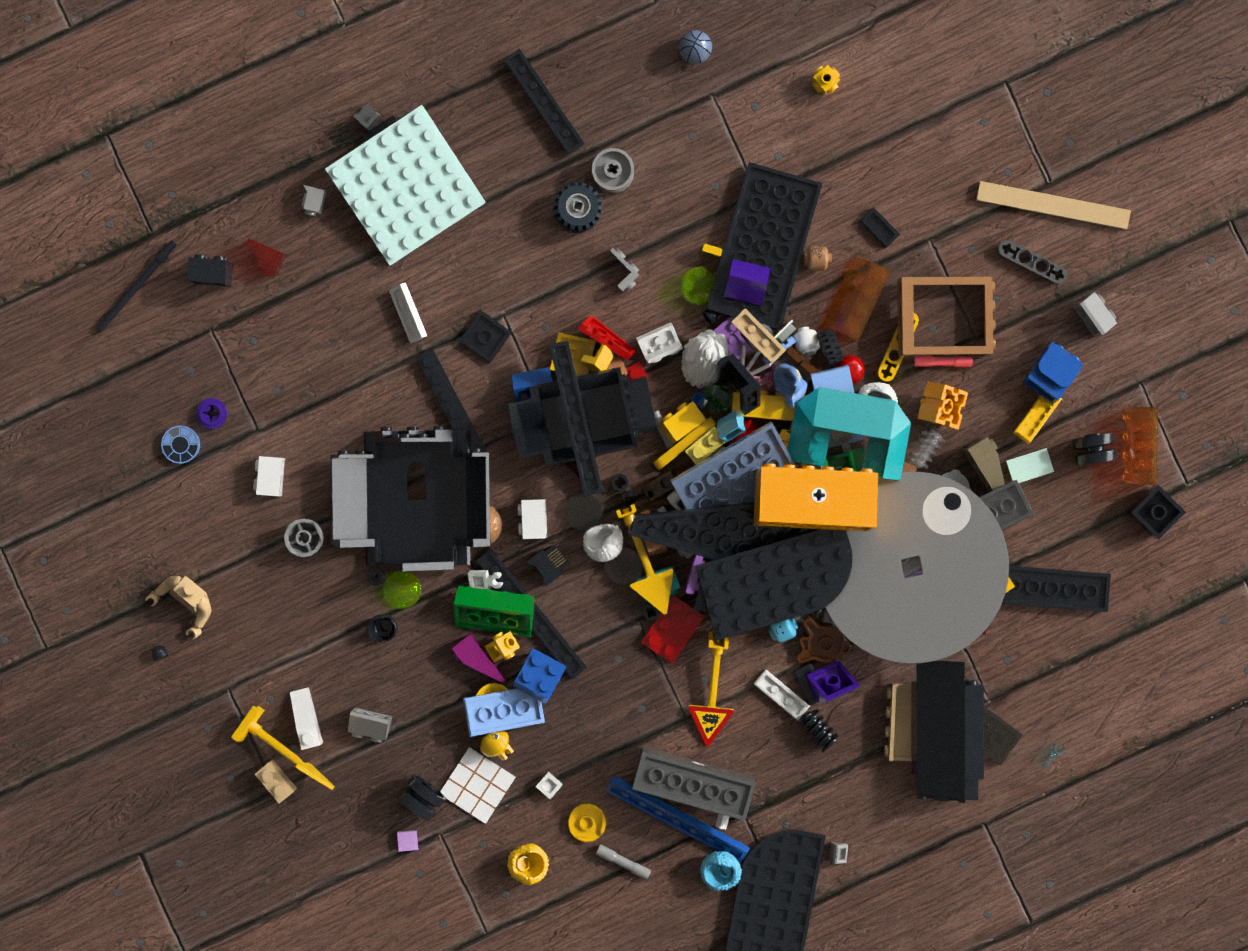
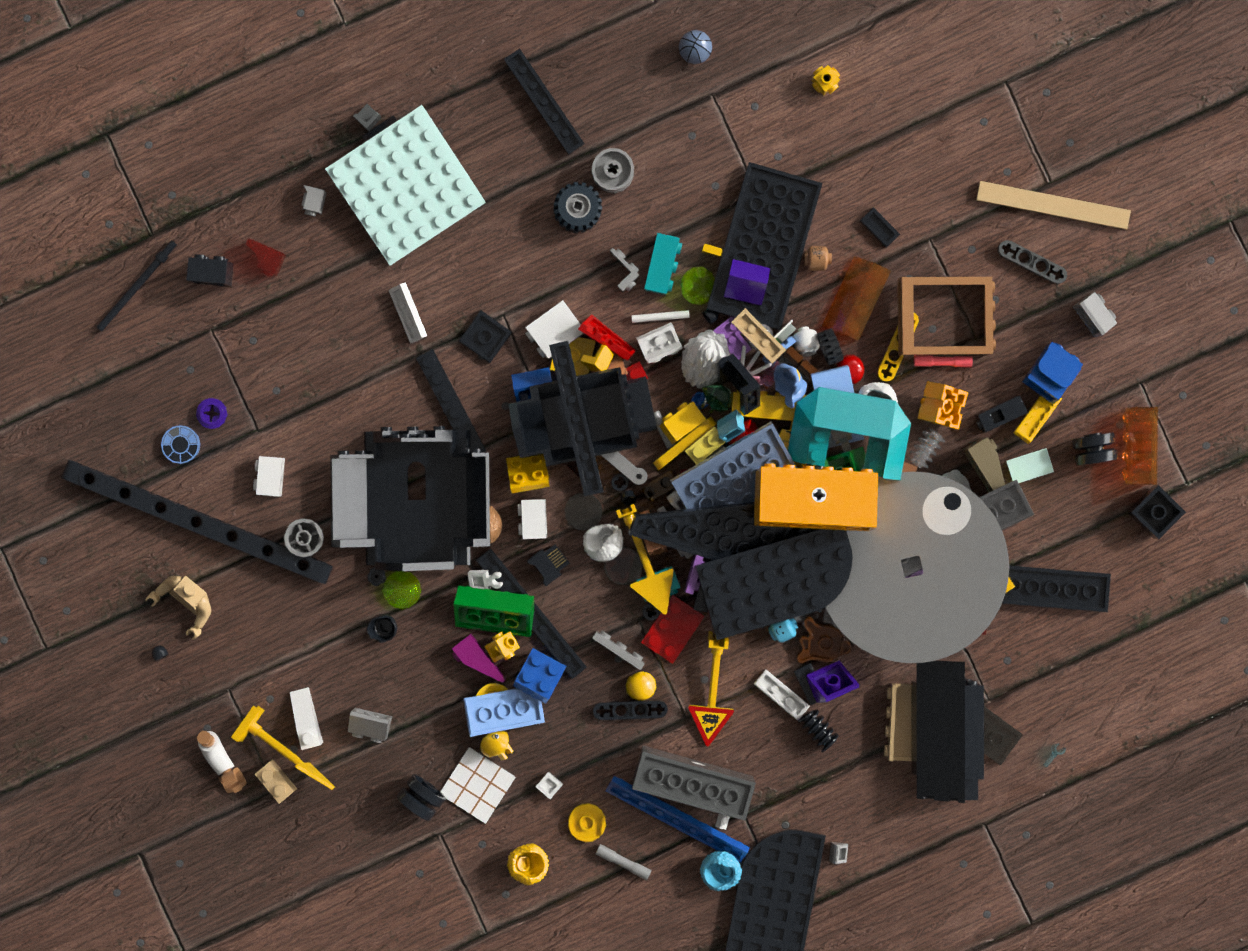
lavender tile [397,830,418,852] -> none
none -> black beam [61,460,333,584]
none -> piece [197,731,247,793]
none -> yellow plate [506,454,550,493]
none -> white panel [525,300,585,359]
none -> light grey plate [592,630,645,670]
none -> black beam [593,700,668,720]
none -> light grey leg [602,451,647,485]
none -> yellow hair [625,671,656,701]
none -> white bar [632,310,689,323]
none -> teal brick [644,233,682,296]
none -> black brick [975,395,1028,433]

